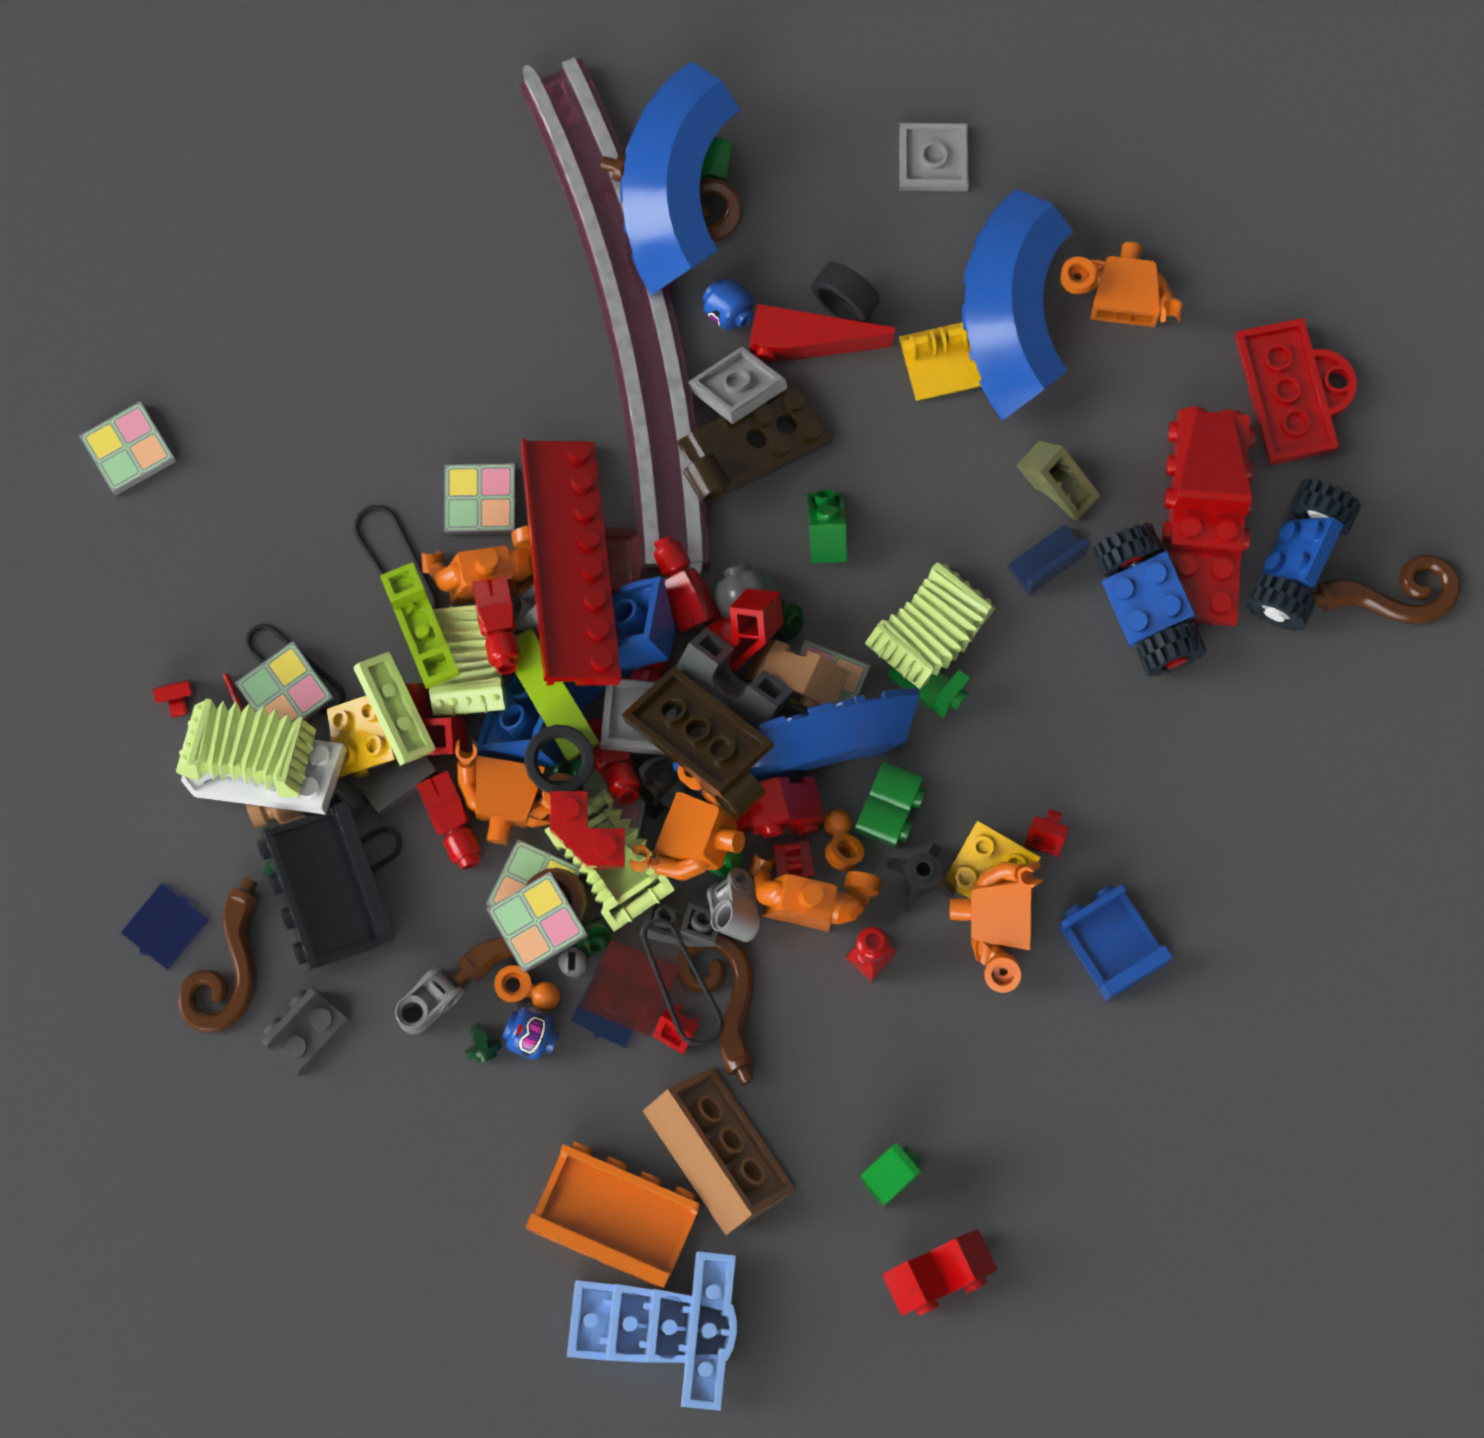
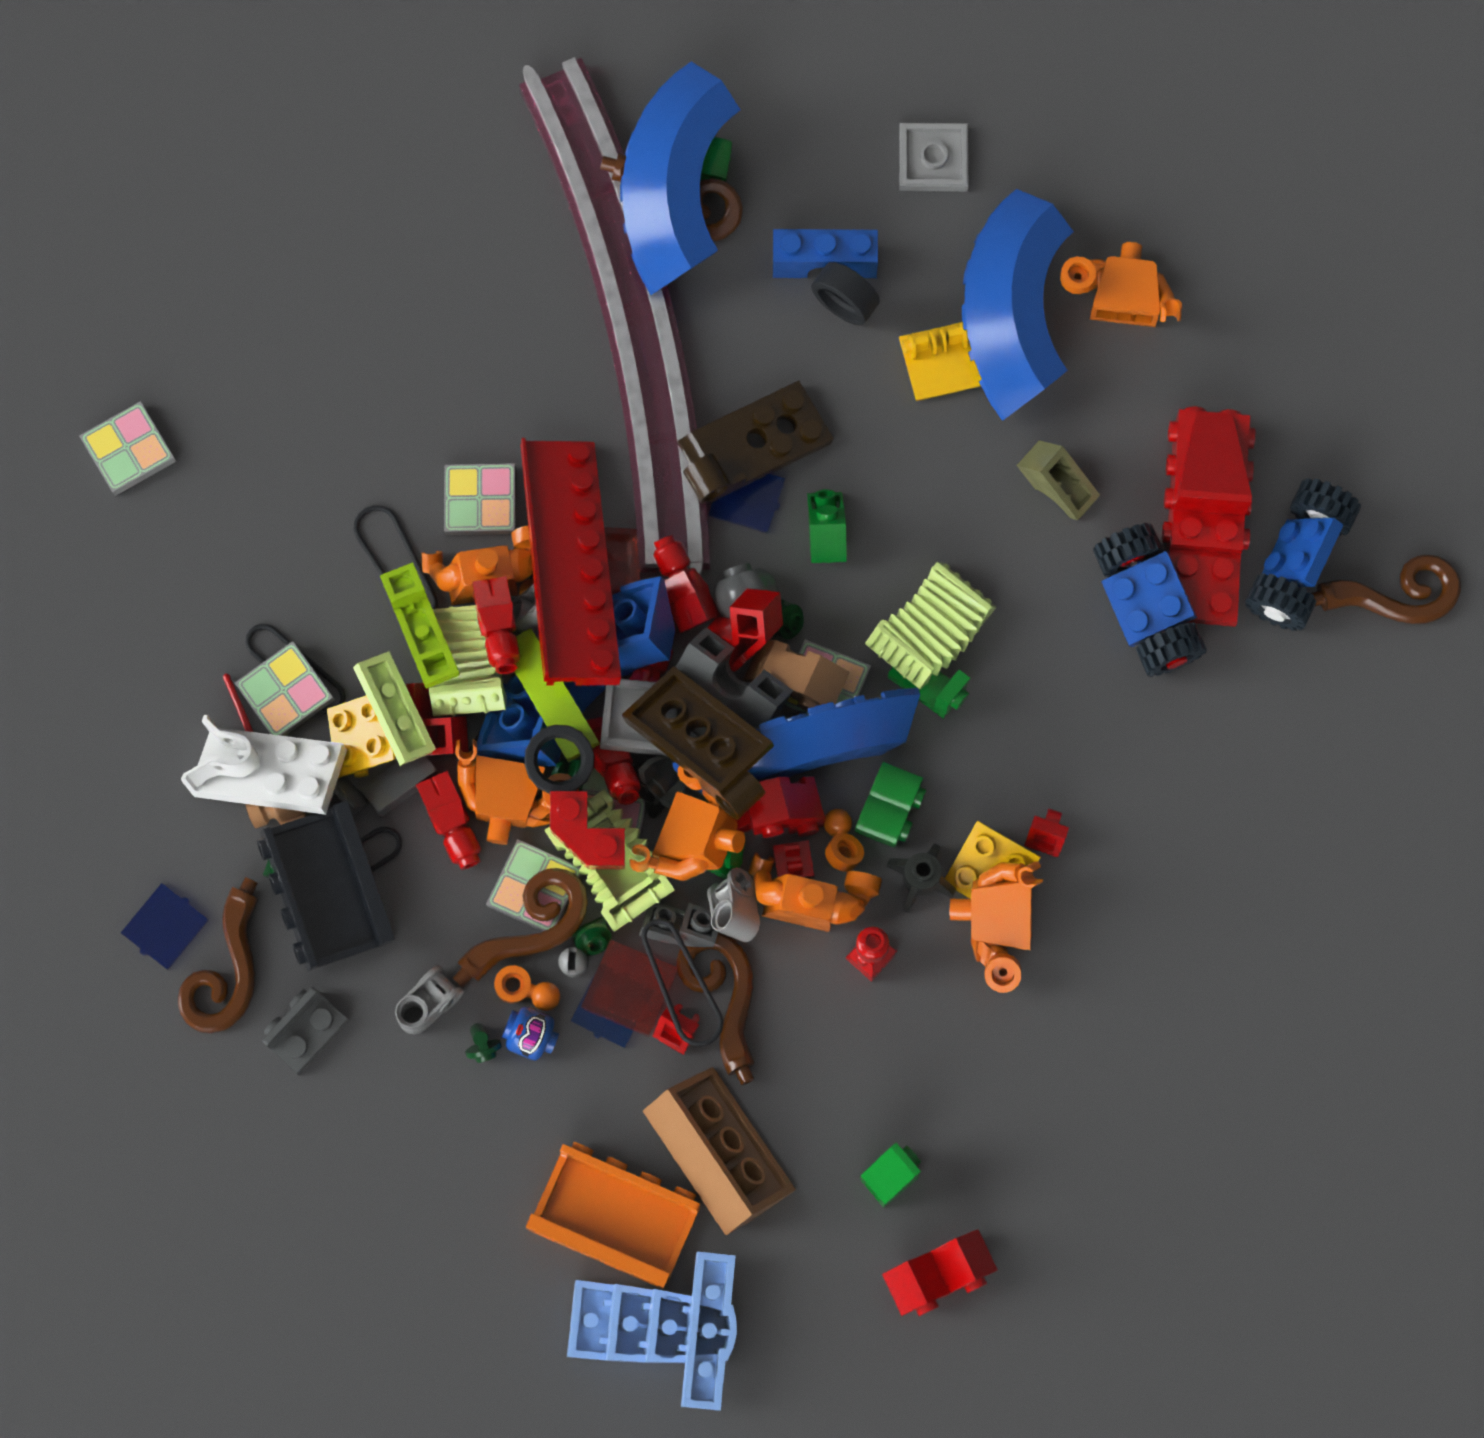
red tile [153,679,195,718] -> none
yellowish green piece [176,699,316,797] -> none
tile [487,872,588,974] -> none
light grey tile [688,346,787,424] -> none
blue head [703,279,755,331] -> none
red slope [750,304,895,363] -> none
dark blue panel [1008,524,1090,595] -> none
blue panel [1059,884,1173,1001] -> none
red plate [1234,318,1357,466] -> none
none -> clear blue piece [709,474,785,534]
none -> blue arch [773,229,878,278]

